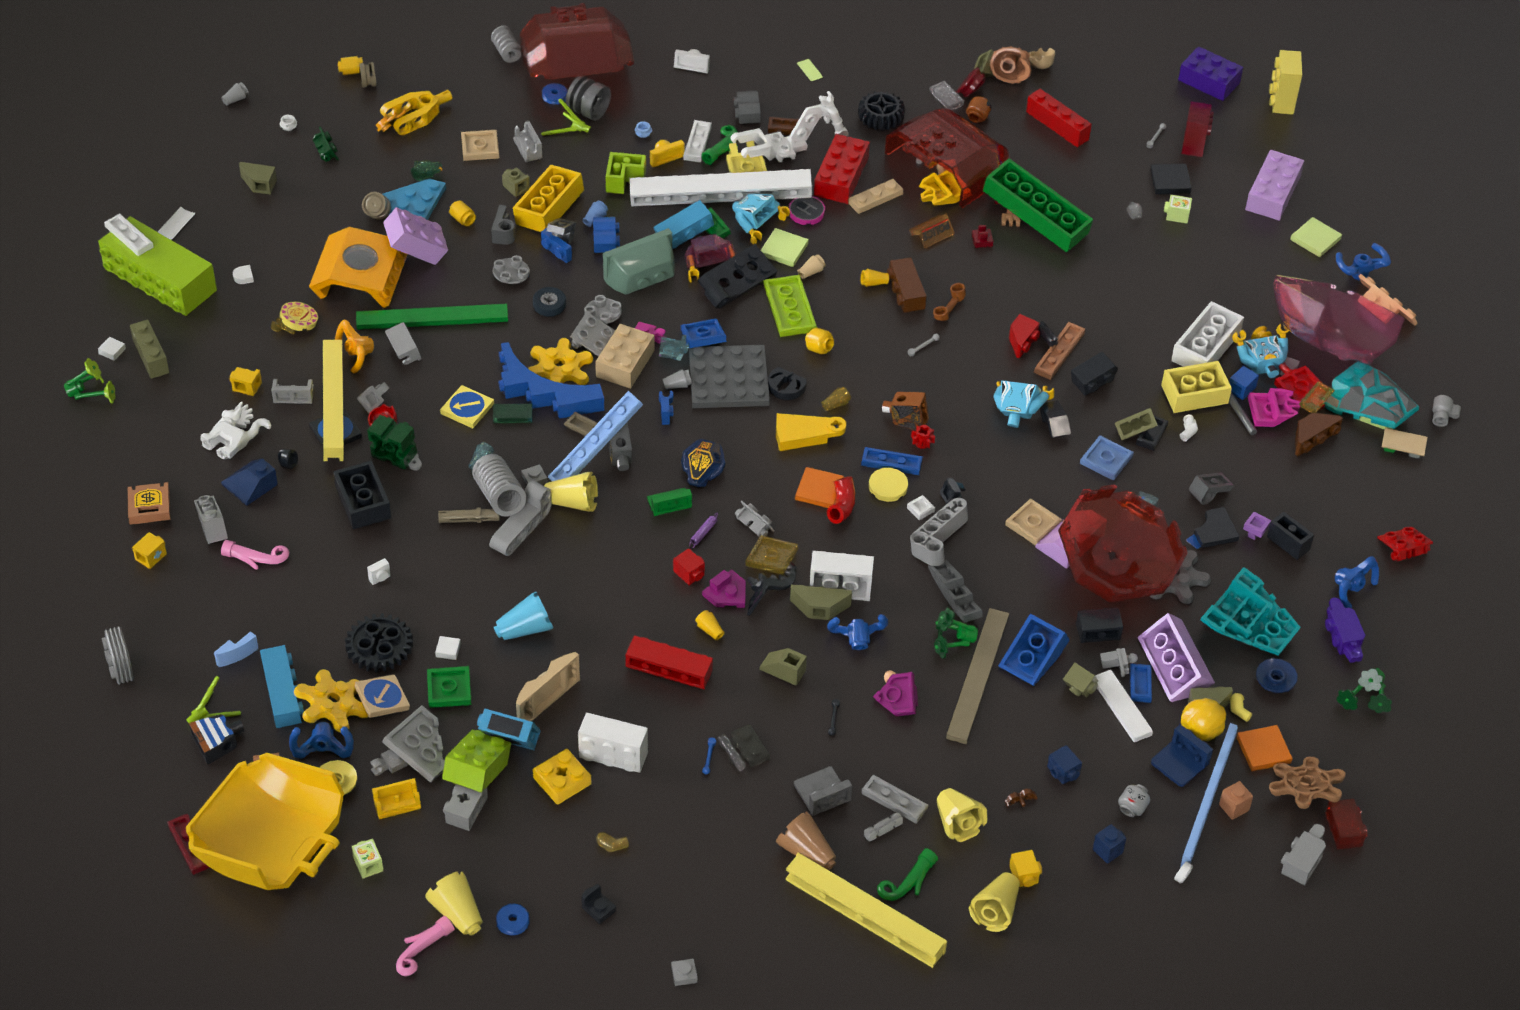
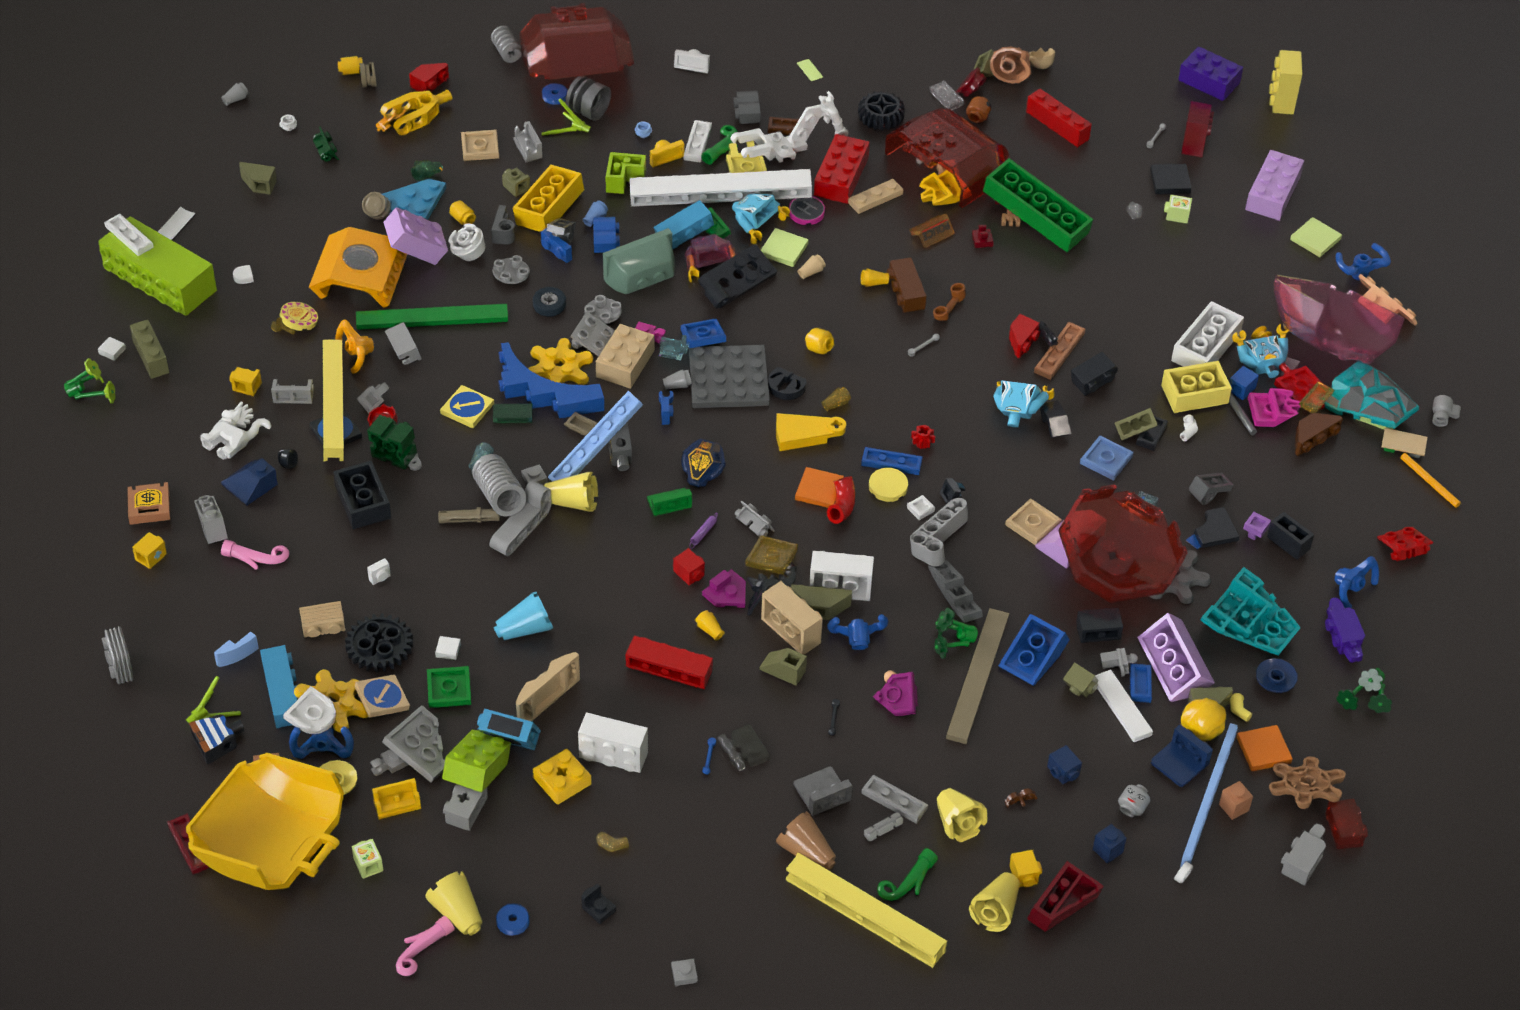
lime tile [763,275,817,337] -> none
torso [882,392,929,430] -> none
none -> white tile [283,686,336,734]
none -> tan brick [299,601,345,638]
none -> red slope [409,63,449,92]
none -> white cone [448,224,485,261]
none -> tan brick [761,581,822,655]
none -> dark red wedge [1027,861,1104,932]
none -> light orange bar [1400,453,1461,508]

